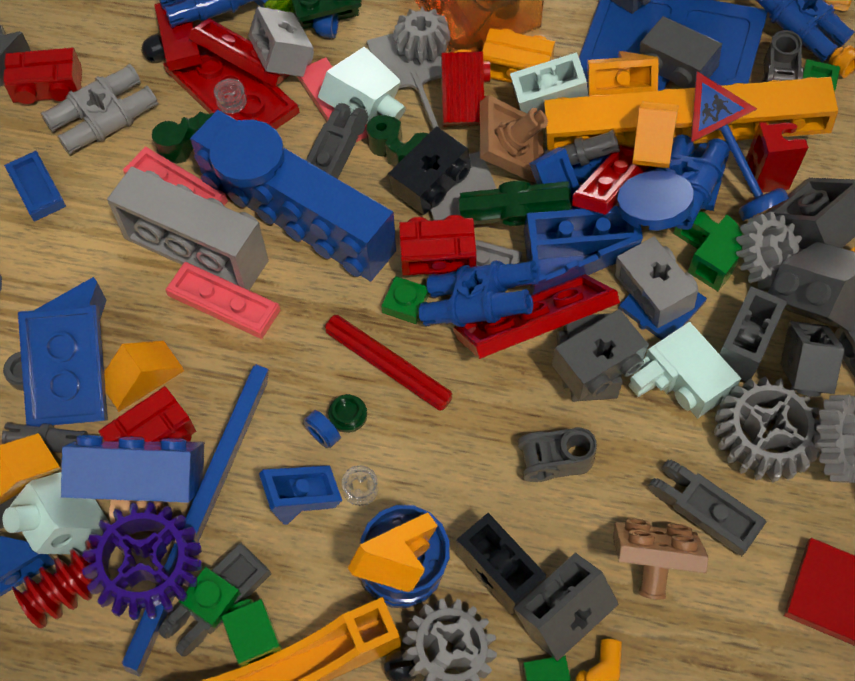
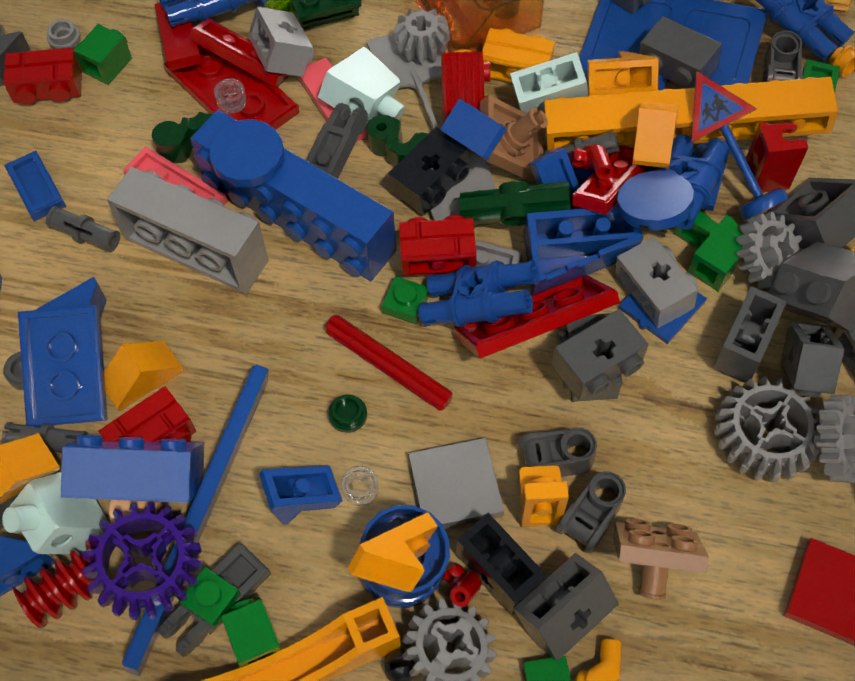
light grey pin [41,64,158,155] -> none
black hinge [141,33,166,62] -> none
coral tile [165,262,281,339] -> none
blue tile [304,410,341,448] -> none
blue hinge [313,13,338,38] -> none
light aqua hinge [629,322,741,419] -> none
dark grey hinge [648,459,767,557] -> none
none -> dark grey pin [46,206,120,252]
none -> light grey plate [47,19,81,49]
none -> green brick [73,24,132,85]
none -> light grey tile [408,438,504,528]
none -> blue slope [440,98,507,160]
none -> red arm [443,563,482,607]
none -> light orange slope [519,465,569,527]
none -> dark grey piece [556,471,626,554]
none -> red arm [570,145,614,180]

